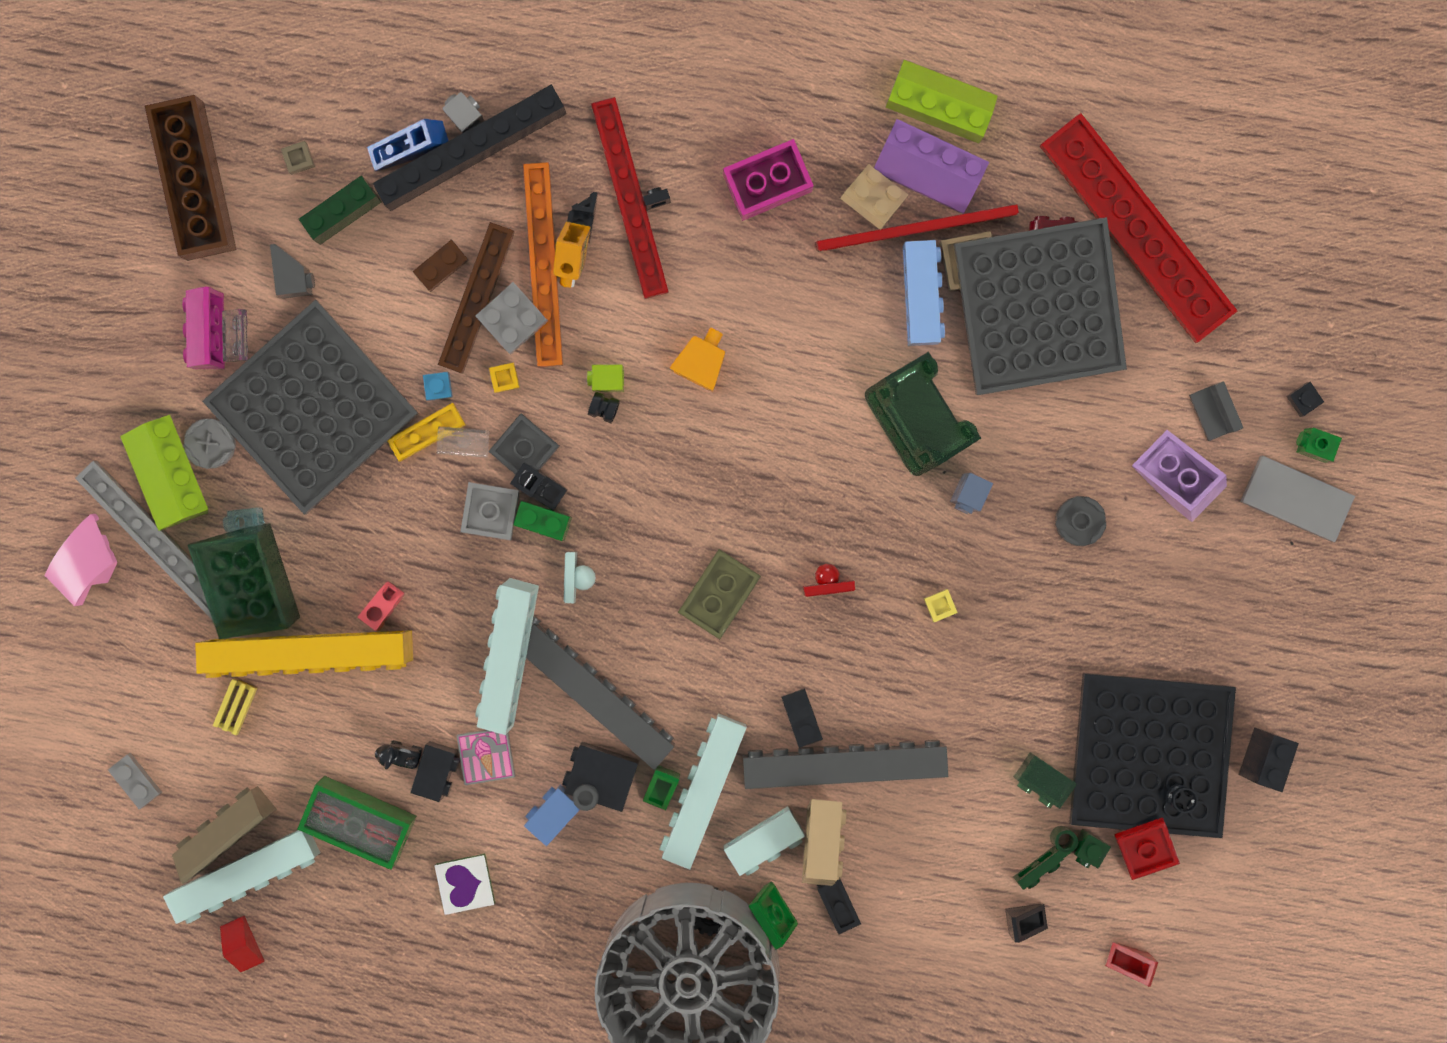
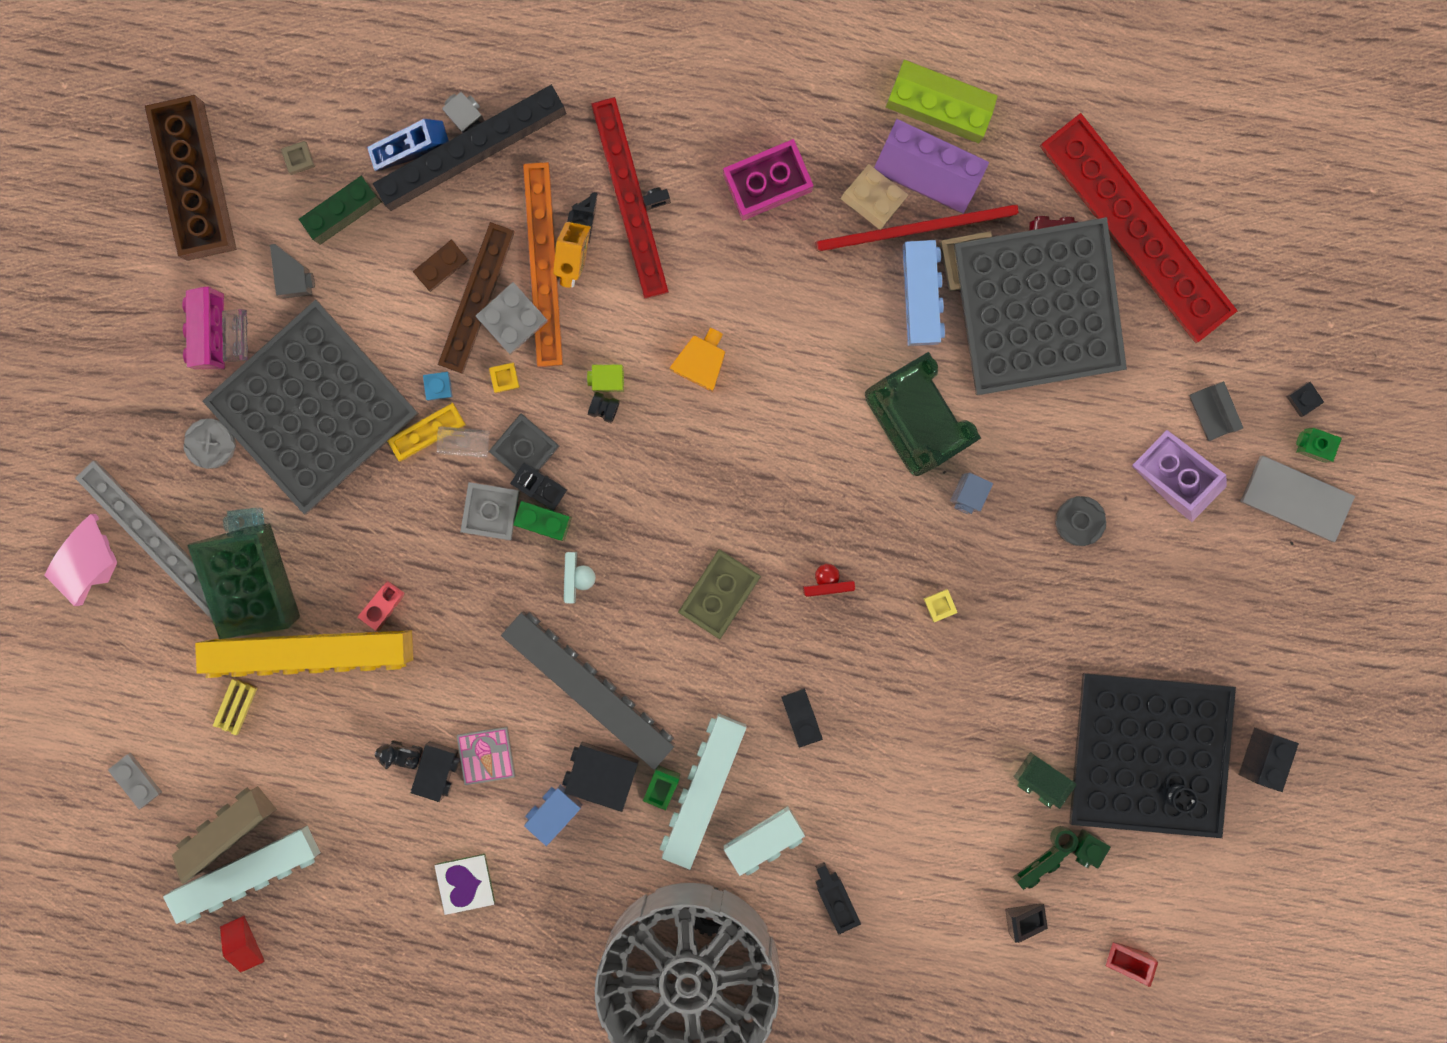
lime slope [120,415,208,531] -> none
brick [297,776,417,870] -> none
light aqua brick [475,578,539,735] -> none
dark grey tile [573,784,599,811] -> none
dark grey brick [743,740,949,789] -> none
green tile [749,881,798,950] -> none
tan brick [802,799,846,886] -> none
red tile [1114,817,1180,880] -> none

